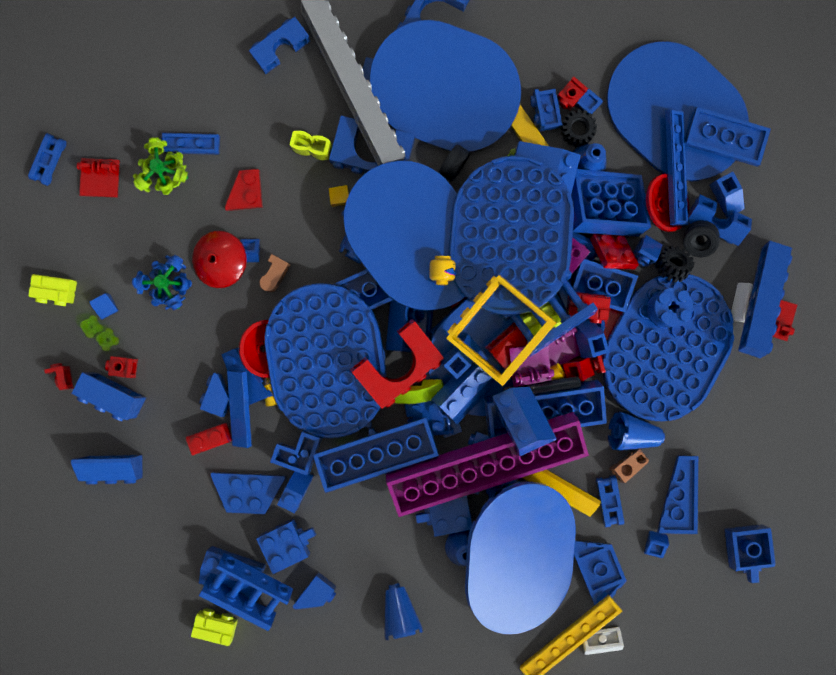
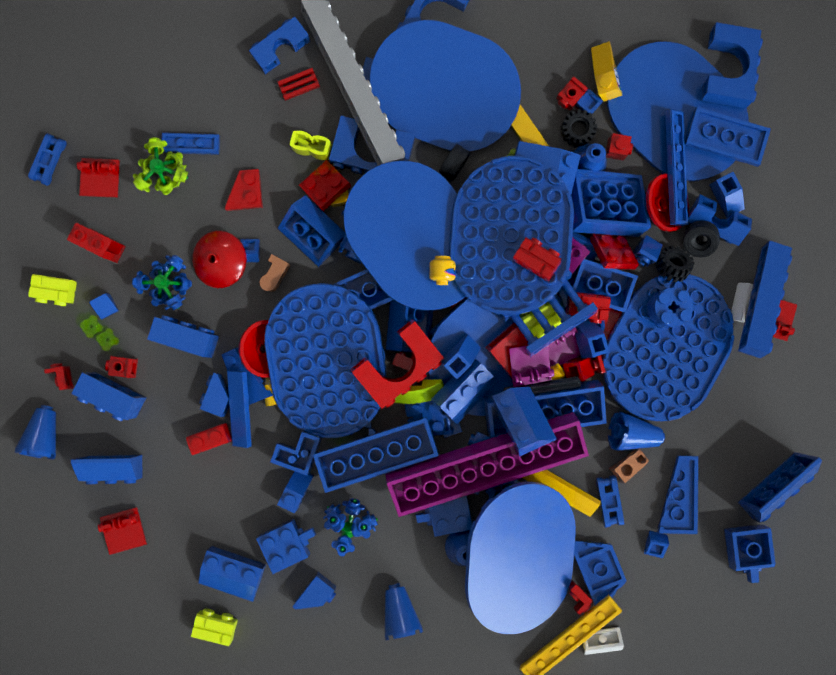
blue fence [199,553,293,631] -> none
blue wing [211,472,286,514] -> none
yellow window [446,275,557,386] -> none
blue bracket [530,89,563,131] -> none
none -> blue cone [14,405,56,460]
none -> red panel [67,223,126,263]
none -> red hinge [98,507,147,555]
none -> blue brick [147,315,219,358]
none -> red tile [278,68,320,101]
none -> blue slope [278,195,345,267]
none -> red plate [299,160,351,211]
none -> blue plant [323,498,378,556]
none -> red piece [392,352,413,371]
none -> red brick [513,237,561,282]
none -> red bracket [569,580,593,615]
none -> yellow slope [591,41,622,102]
none -> red brick [606,133,633,161]
none -> blue arch [701,22,763,109]
none -> blue slope [738,452,822,523]

